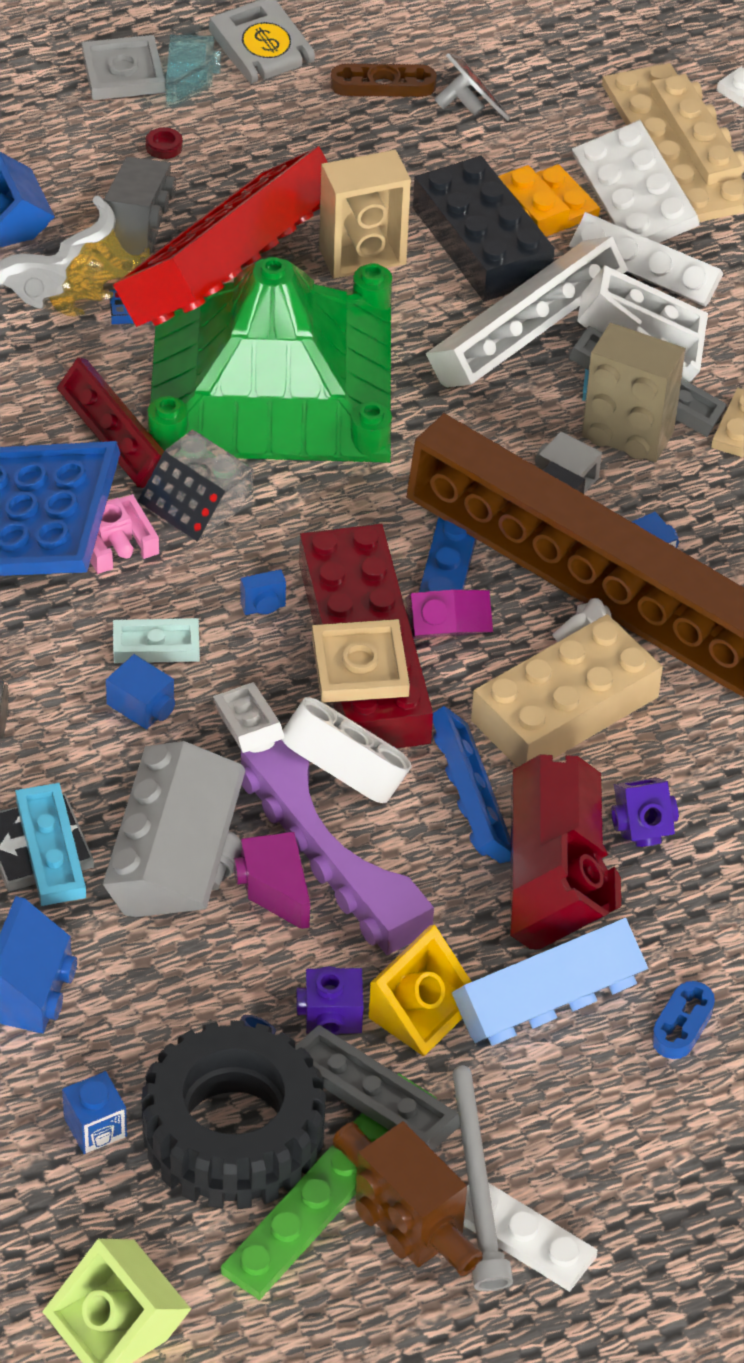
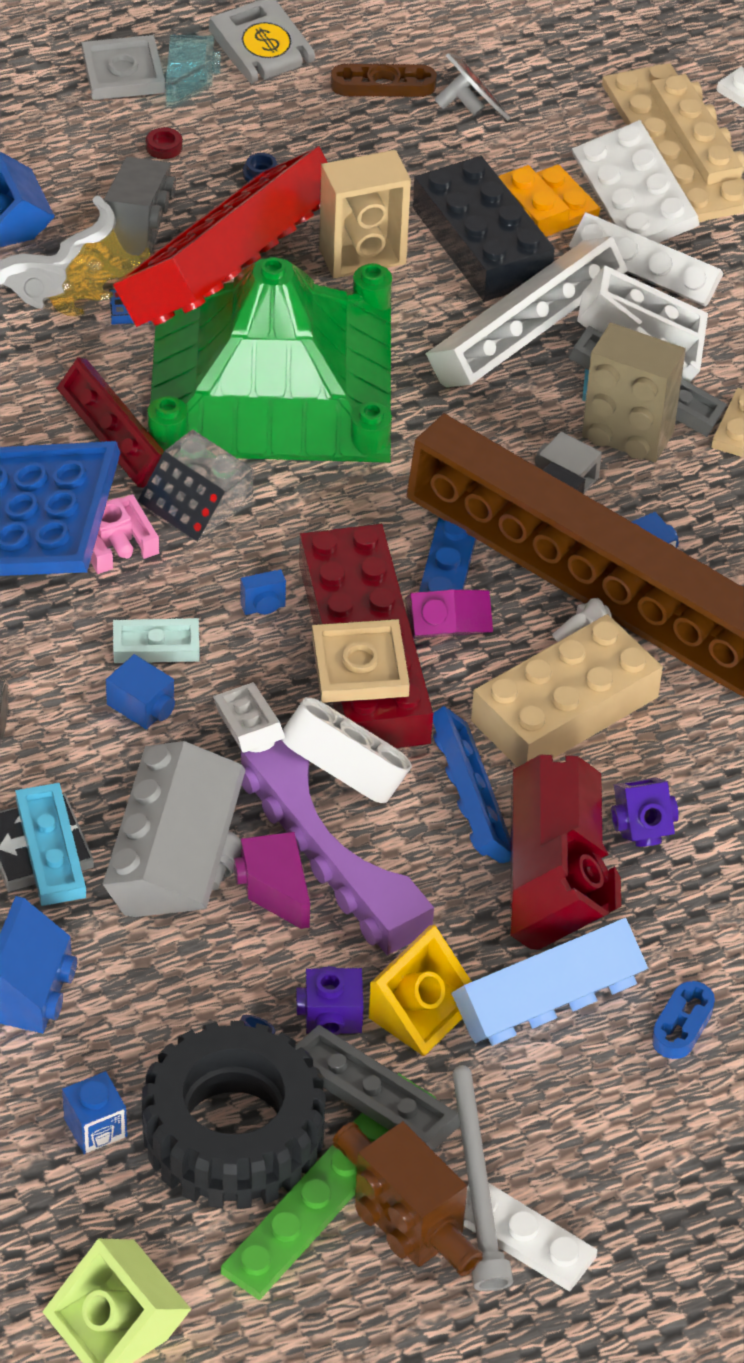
none -> dark blue plate [243,152,278,182]

